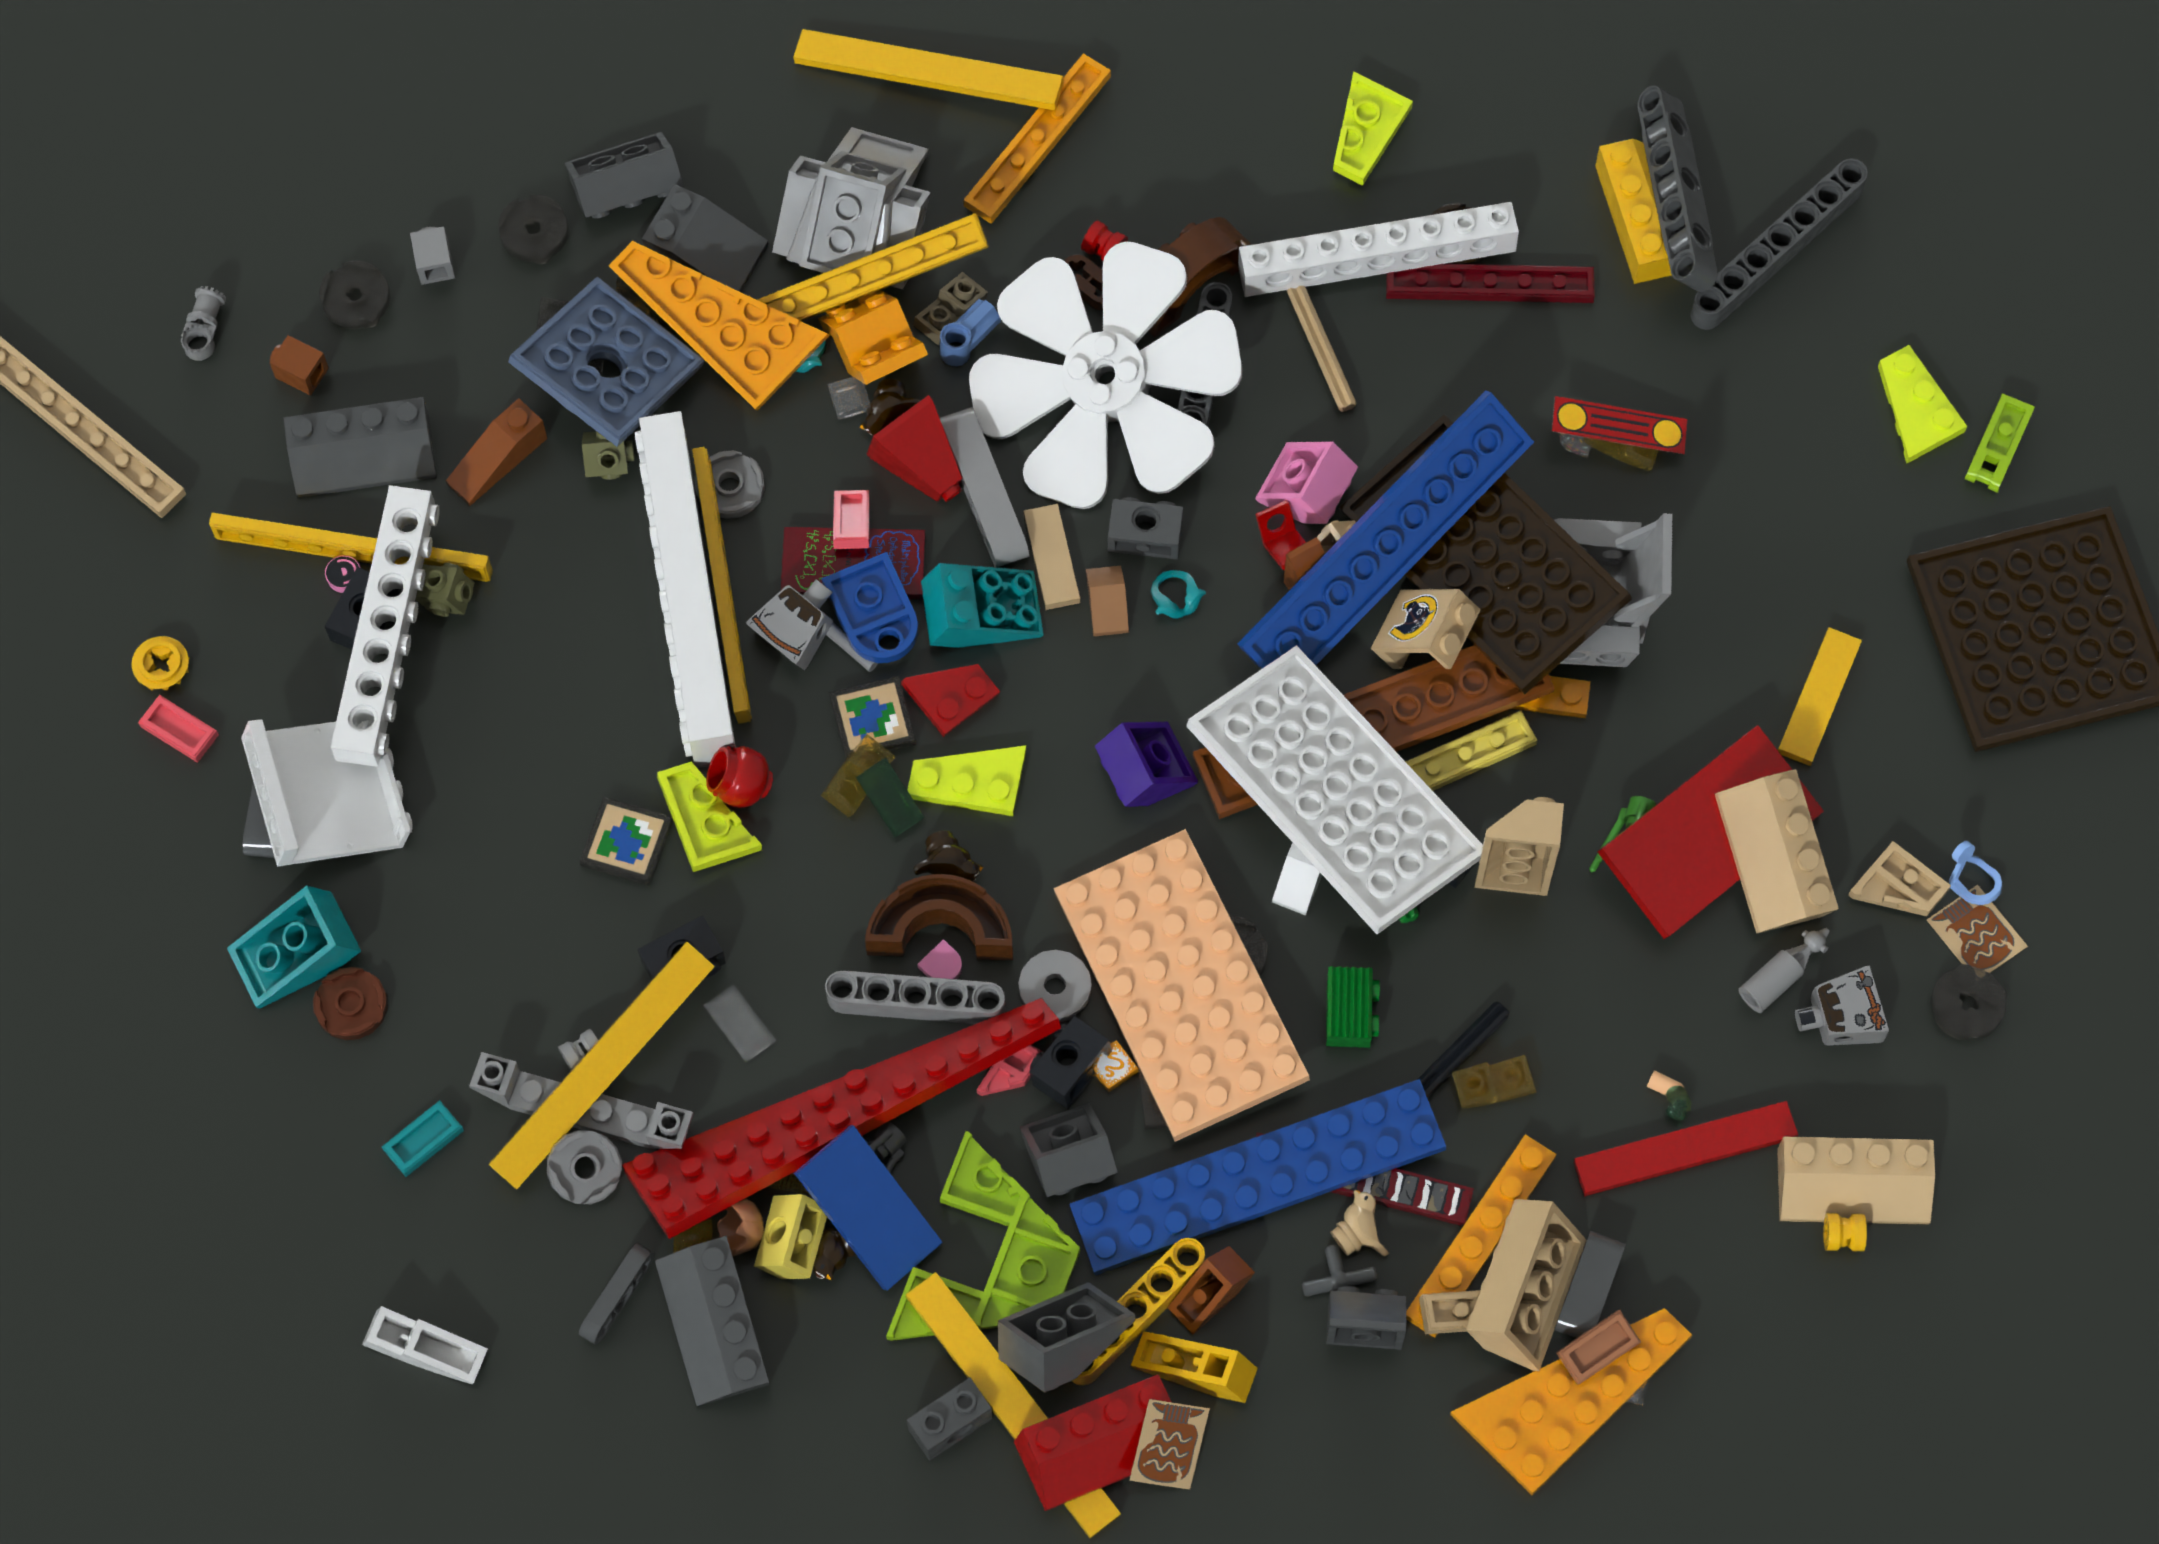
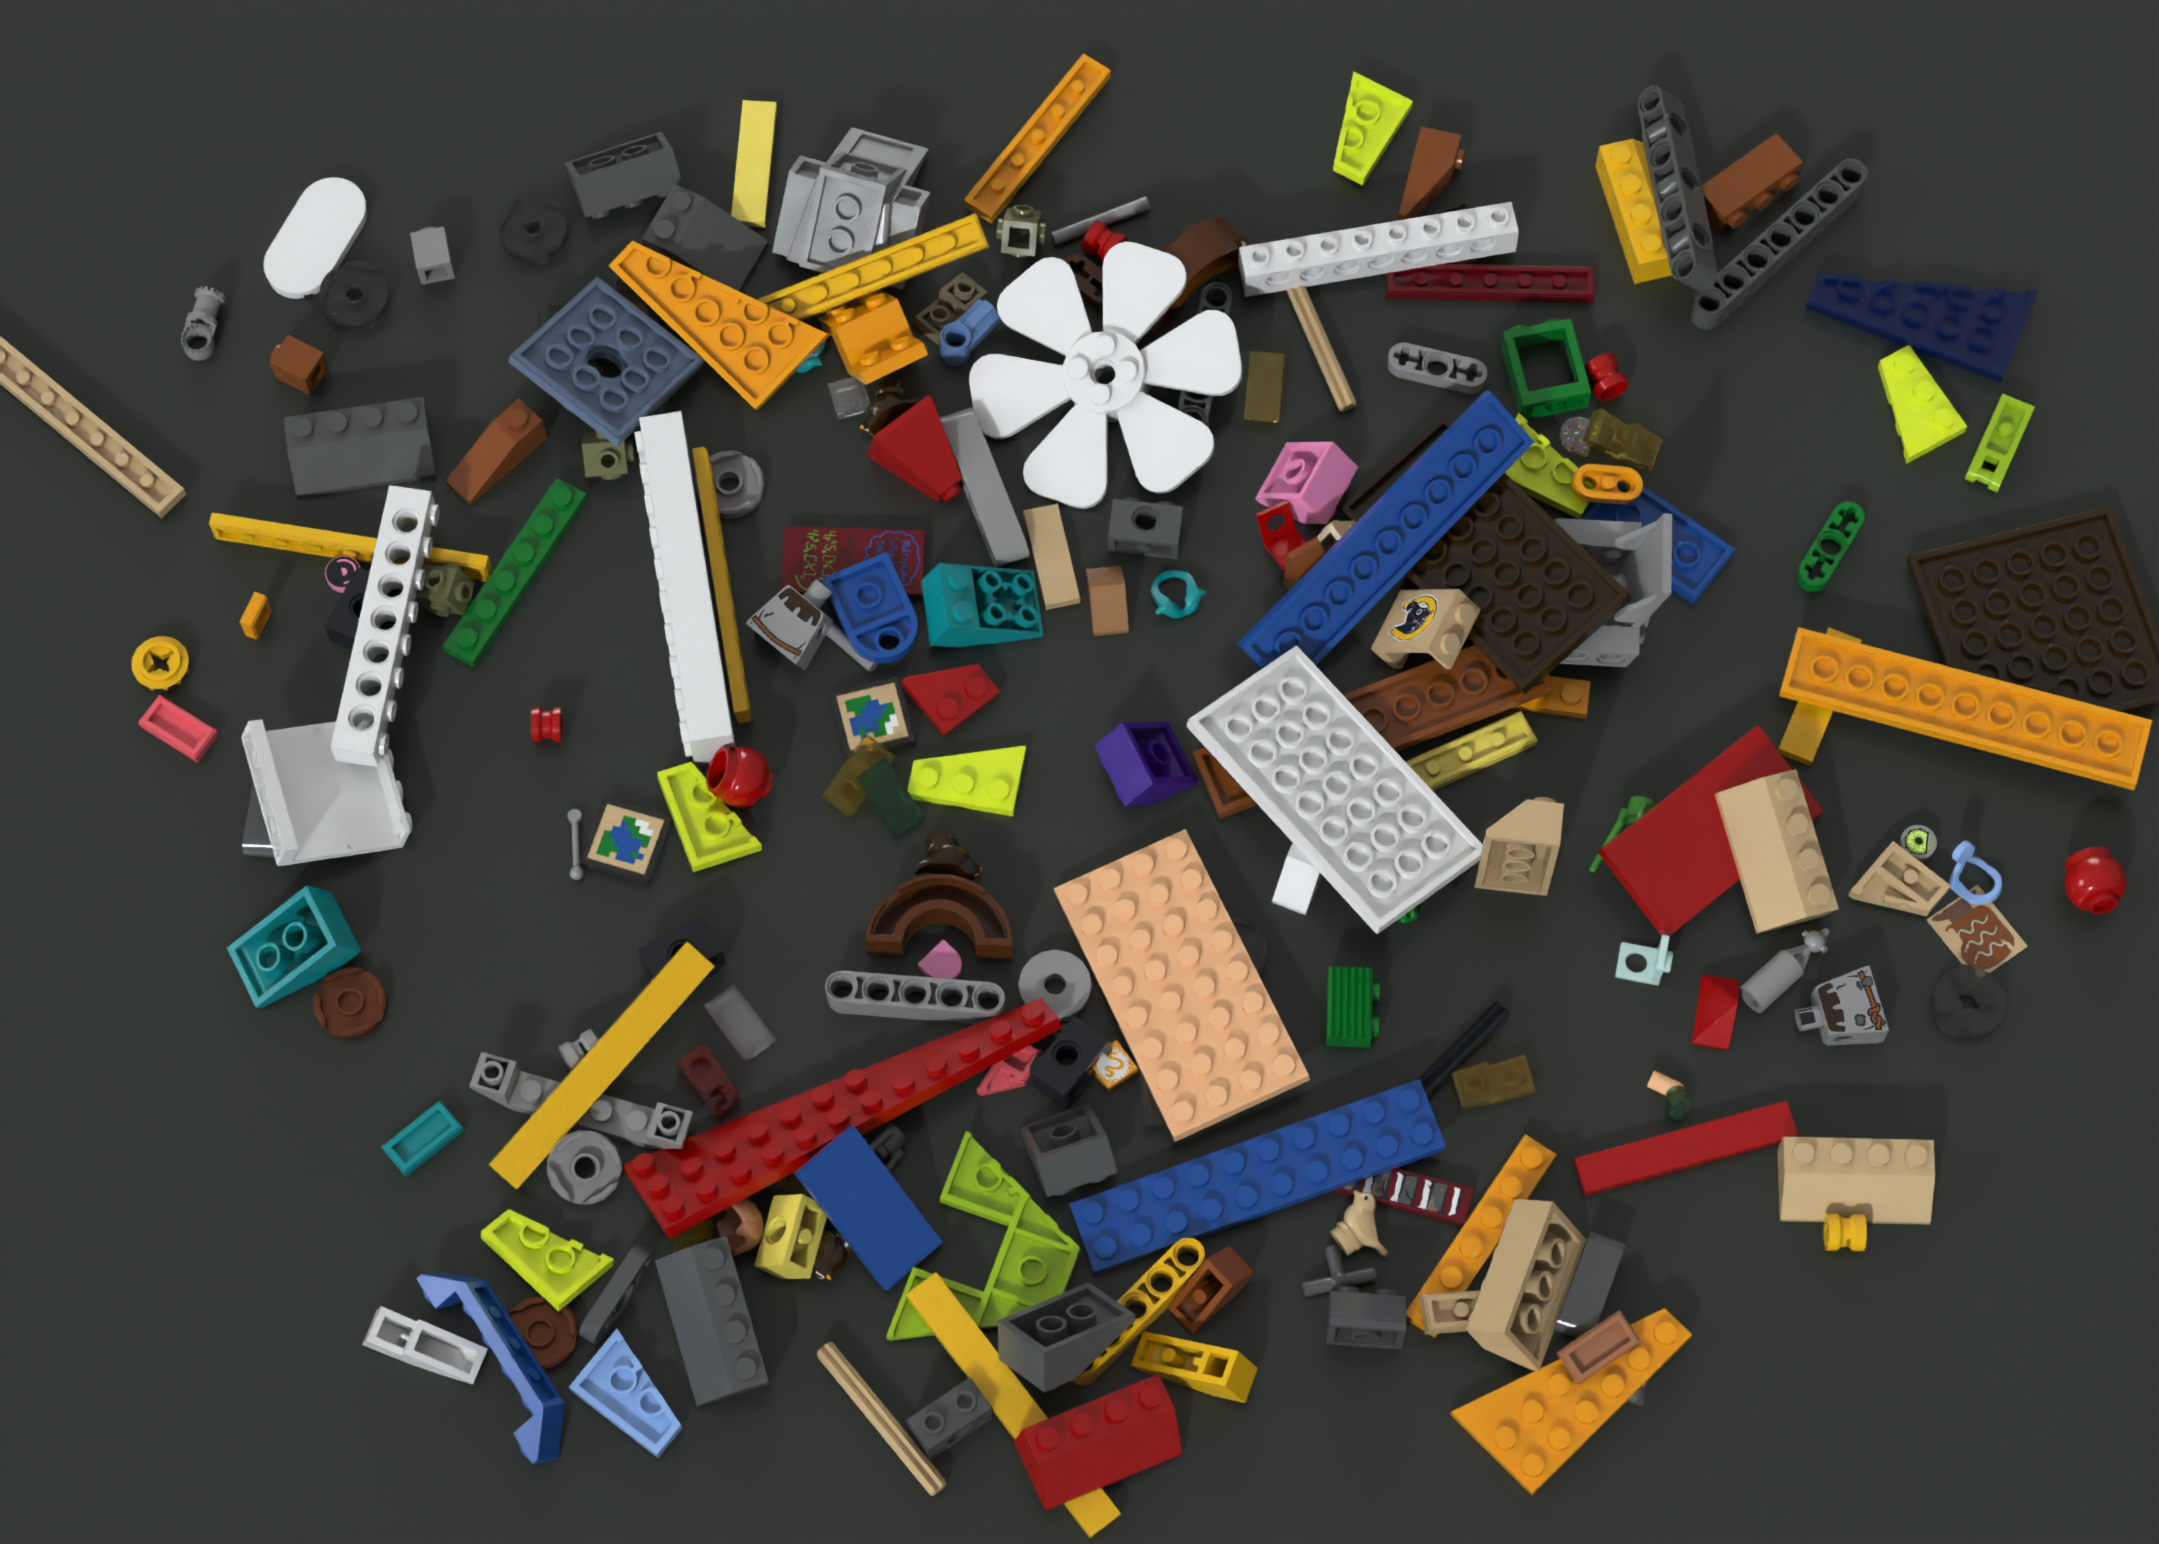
yellow tile [793,29,1064,110] -> none
coral tile [833,490,870,549] -> none
sticker [1129,1399,1210,1490] -> none
sticker [1552,396,1687,454] -> none
none -> light orange tile [239,591,272,640]
none -> white tile [264,177,367,299]
none -> blue slope [416,1272,564,1465]
none -> green plate [443,478,588,668]
none -> neon yellow wing [481,1209,614,1312]
none -> copper tile [509,1296,579,1371]
none -> red wheel [531,707,564,743]
none -> light grey hinge [567,809,584,880]
none -> light blue wing [569,1328,682,1458]
none -> clear red leg [676,1043,741,1118]
none -> light yellow tile [731,100,777,228]
none -> tan axle [817,1342,946,1496]
none -> olive brick [996,205,1047,257]
none -> light grey bar [1050,197,1150,245]
none -> clear yellow slope [1244,351,1285,423]
none -> light grey beam [1387,342,1488,394]
none -> dark orange slope [1398,126,1465,220]
none -> green window [1500,319,1591,420]
none -> neon yellow wing [1505,413,1592,519]
none -> light orange plate [1571,464,1643,505]
none -> blue tile [1582,484,1736,605]
none -> red wheel [1584,353,1629,401]
none -> light aqua bracket [1615,935,1673,986]
none -> red slope [1691,974,1739,1051]
none -> dark orange brick [1702,133,1803,234]
none -> light orange plate [1779,627,2152,790]
none -> green beam [1796,501,1865,593]
none -> clear blue wing [1805,273,2039,383]
none -> tile [1899,825,1937,863]
none -> red piece [2064,847,2127,914]

